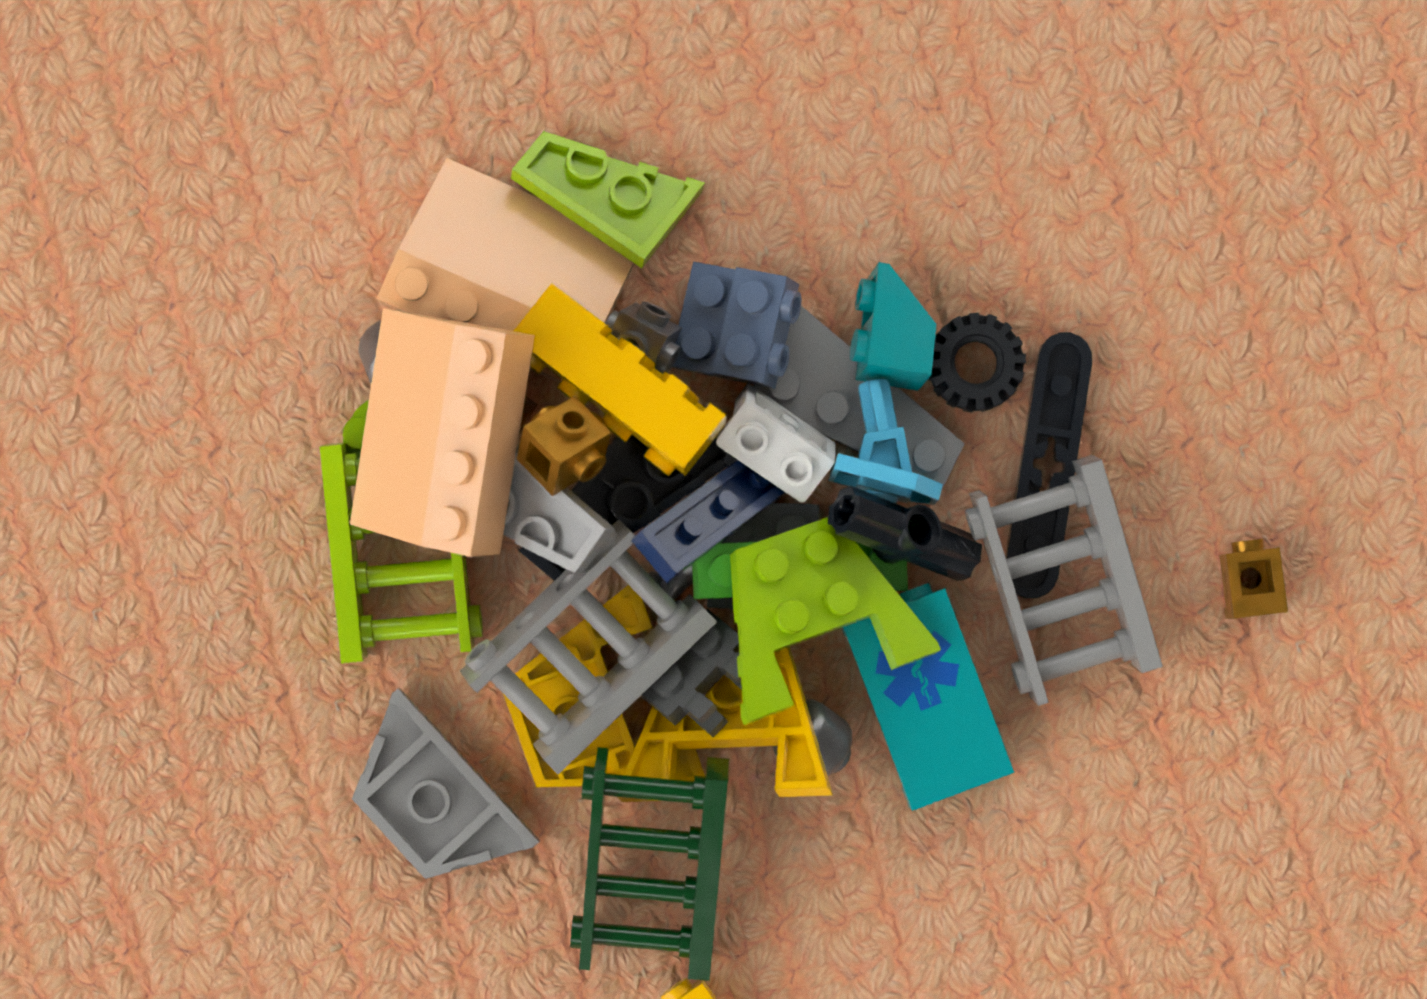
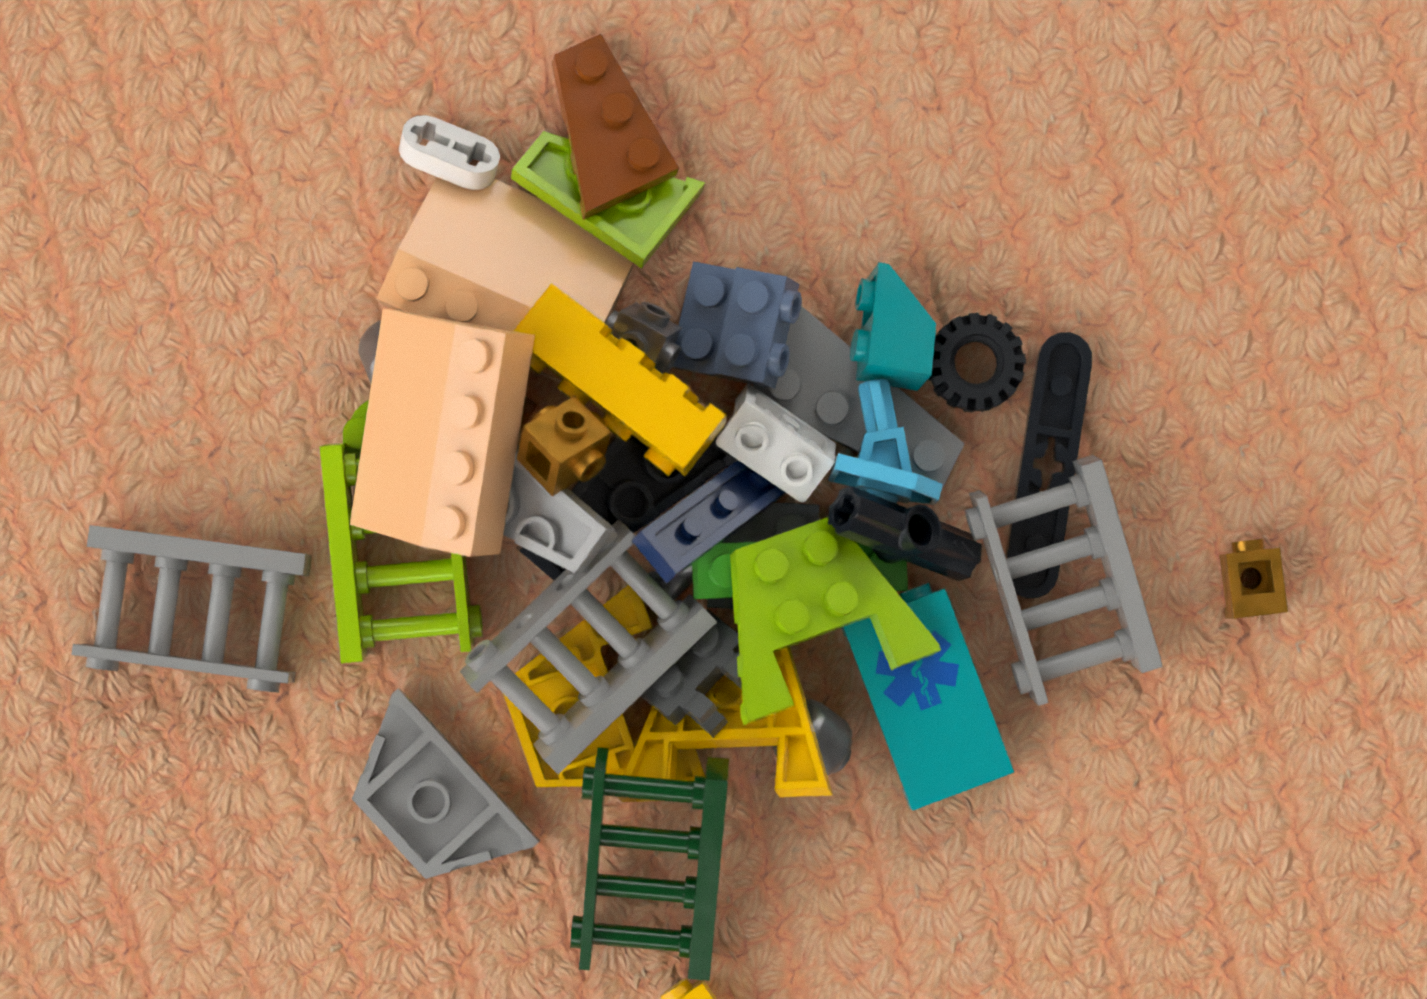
none -> light grey fence [71,525,312,693]
none -> white beam [399,115,500,190]
none -> dark orange wing [552,34,679,220]

